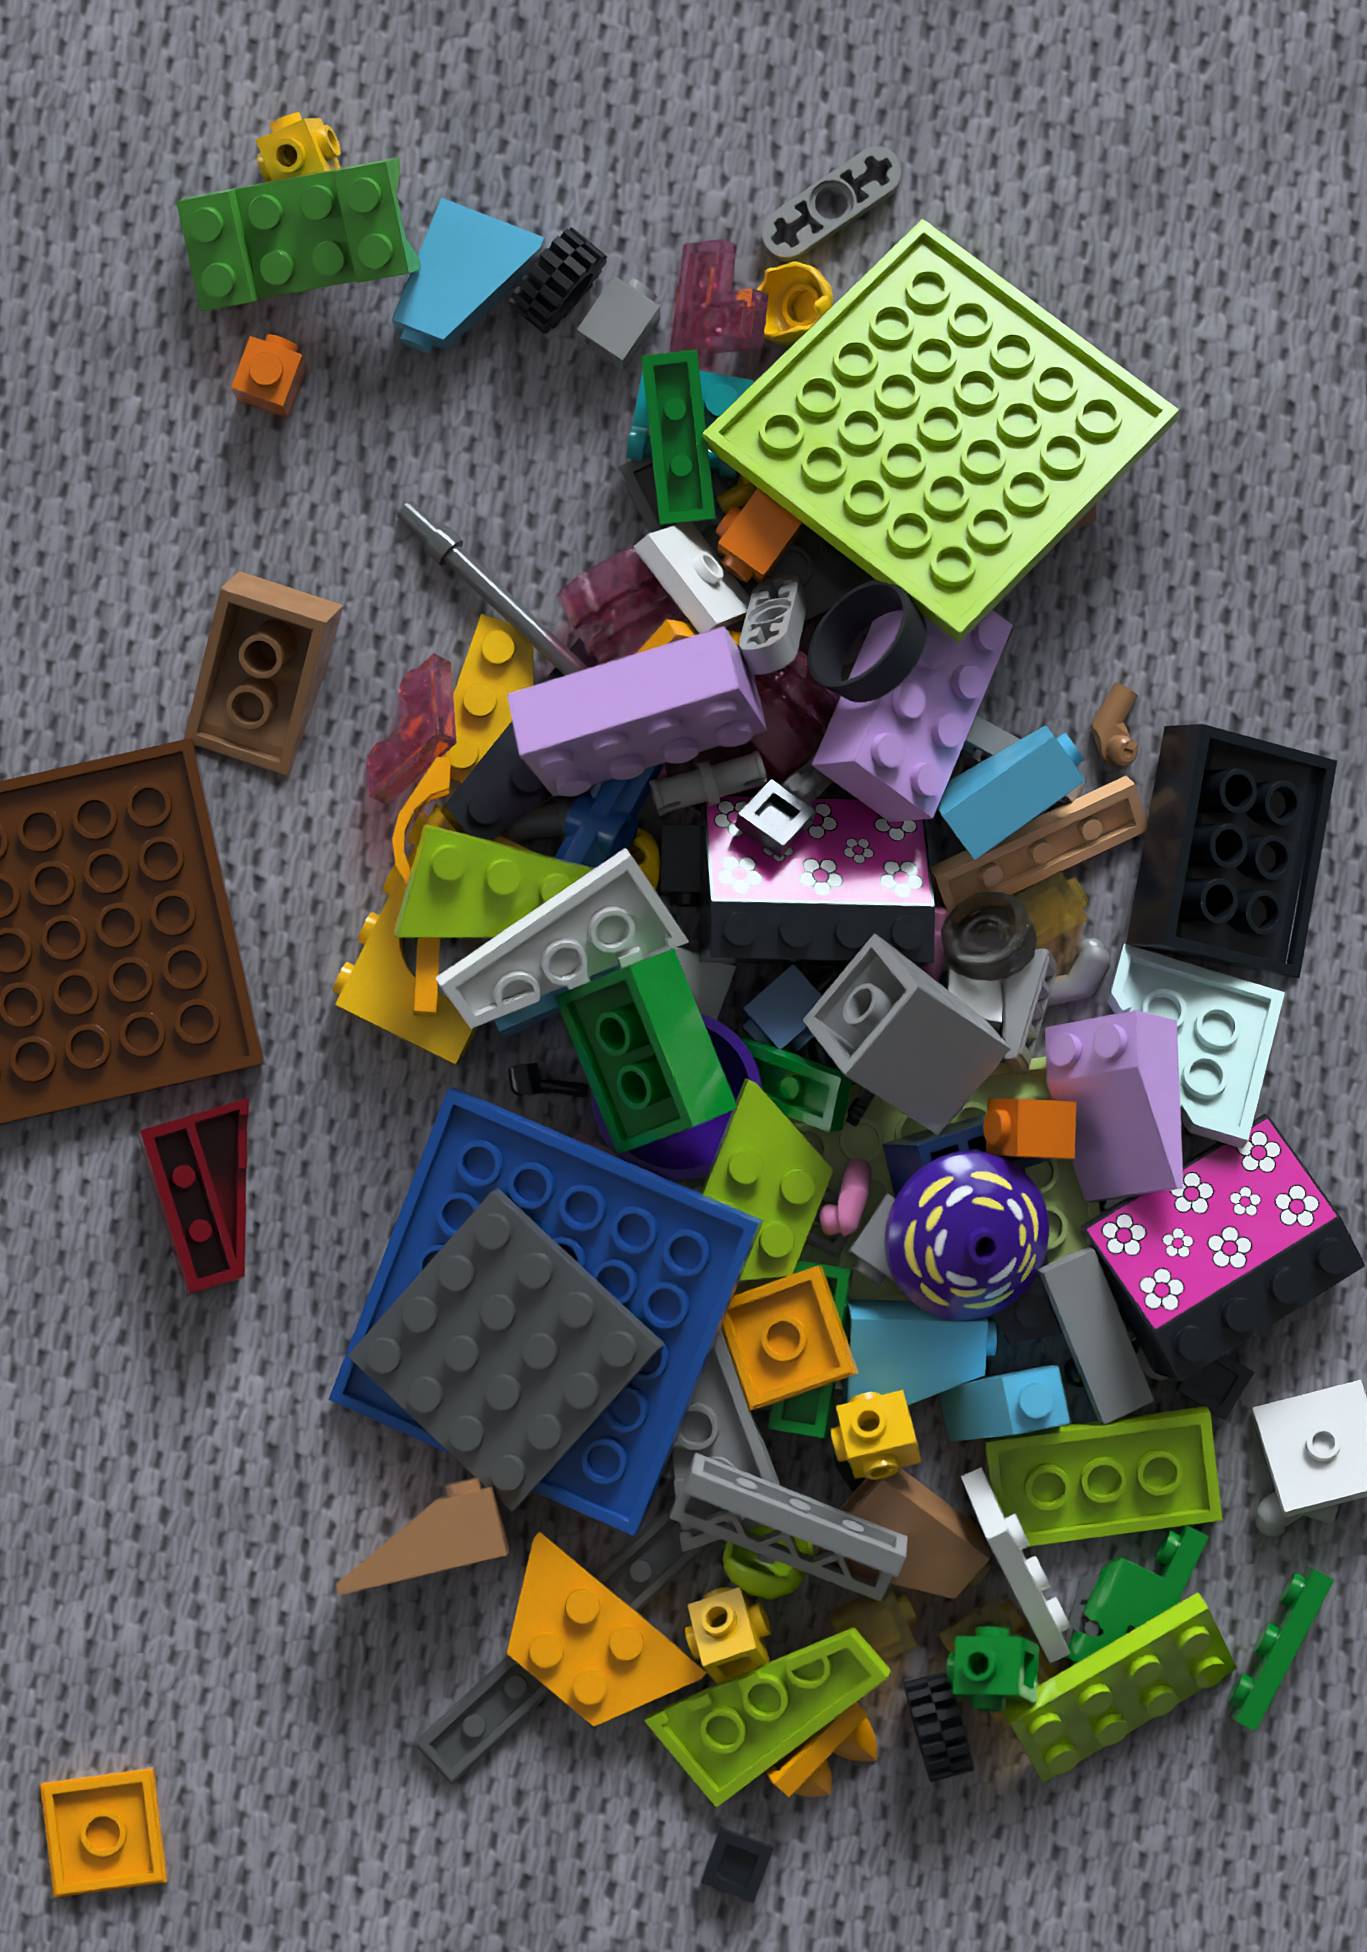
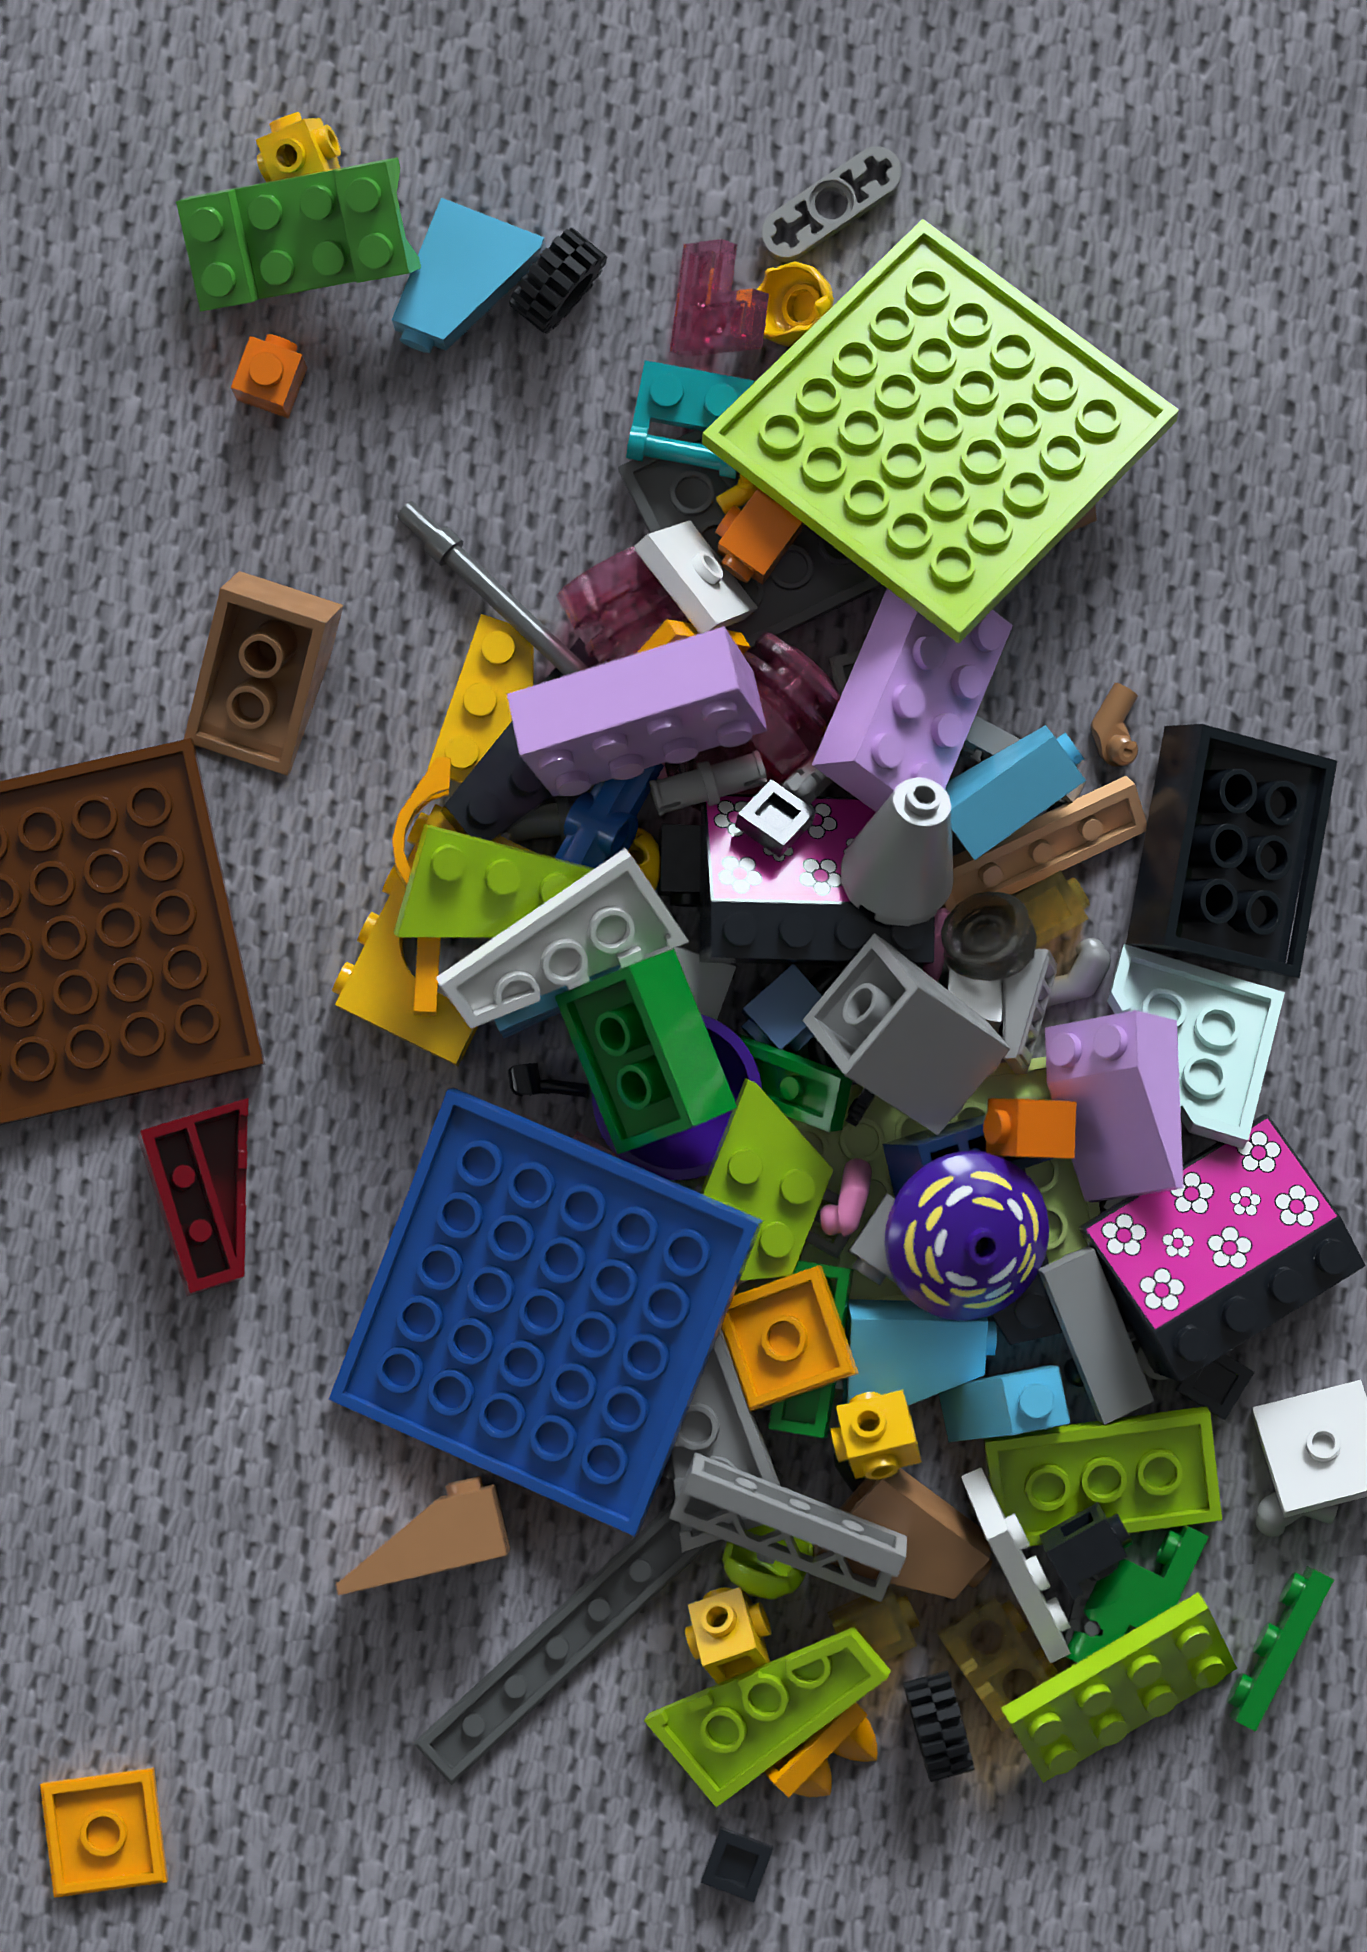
dark grey plate [348,1189,664,1512] -> none
clear pink plate [366,653,457,805] -> none
light orange wing [507,1531,707,1727] -> none
light grey brick [577,275,660,371] -> none
green plate [641,349,716,525] -> none
light grey beam [739,573,808,674] -> none
black tyre [808,580,927,703] -> none
green brick [947,1627,1039,1712] -> none
none -> light grey cone [841,778,953,926]
none -> black brick [1039,1502,1134,1599]

